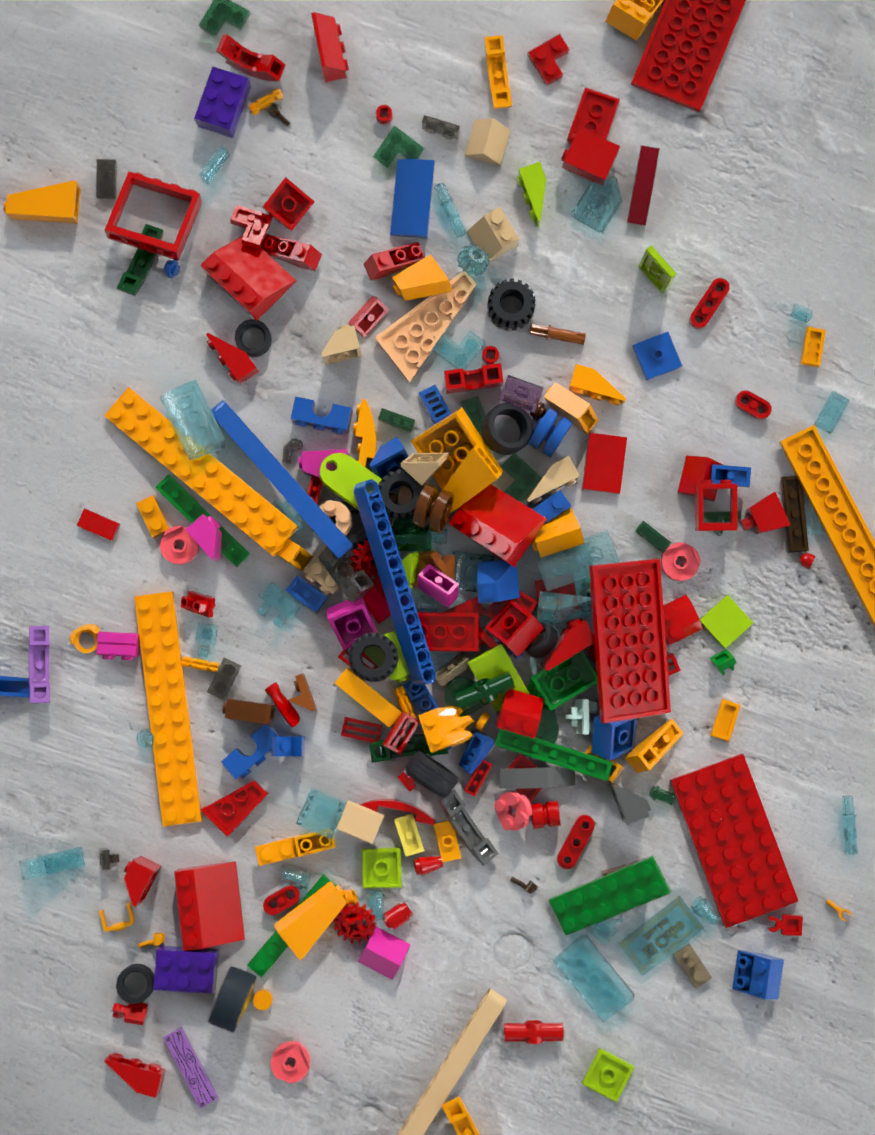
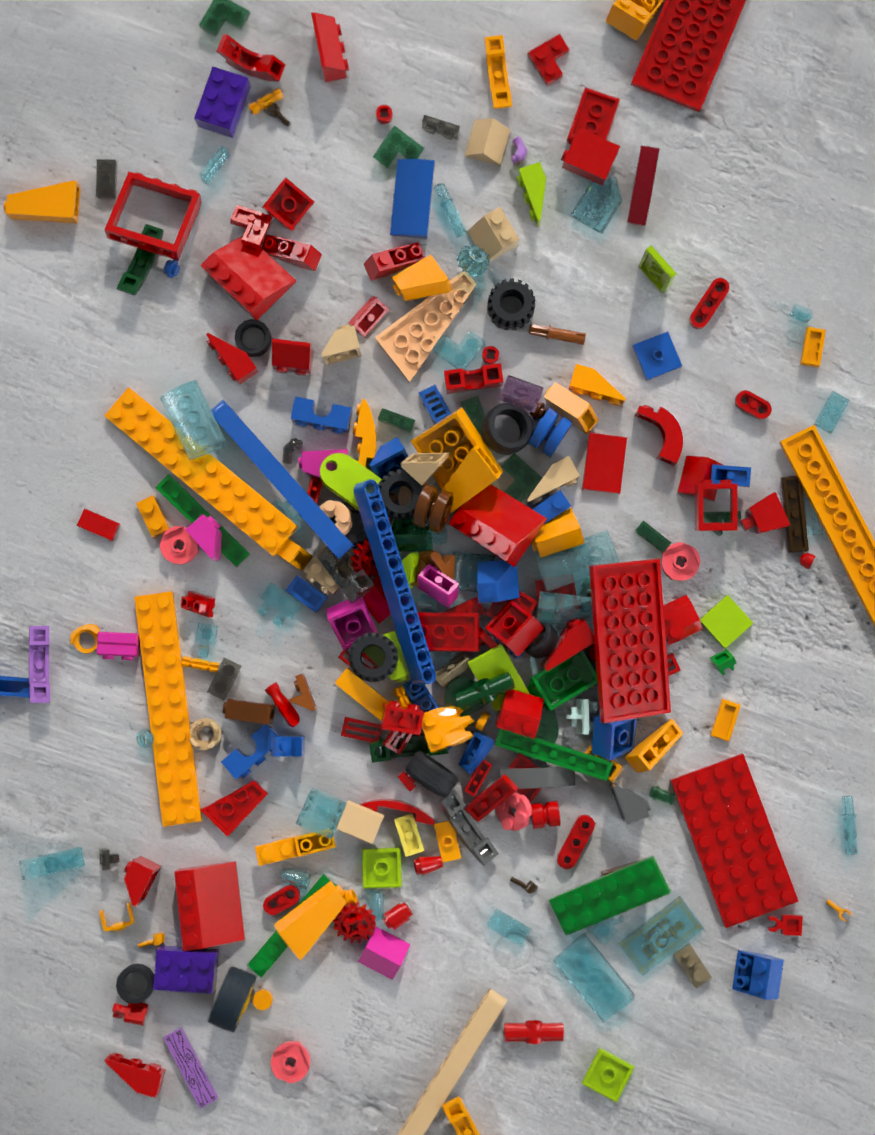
clear light blue cone [691,896,720,925] -> none
none -> tan piece [189,718,222,750]
none -> red slope [272,338,314,376]
none -> red bracket [381,701,424,735]
none -> red plate [464,774,518,823]
none -> clear light blue slope [486,909,531,946]
none -> medium lavender arm [511,137,527,165]
none -> red arch [634,405,683,466]

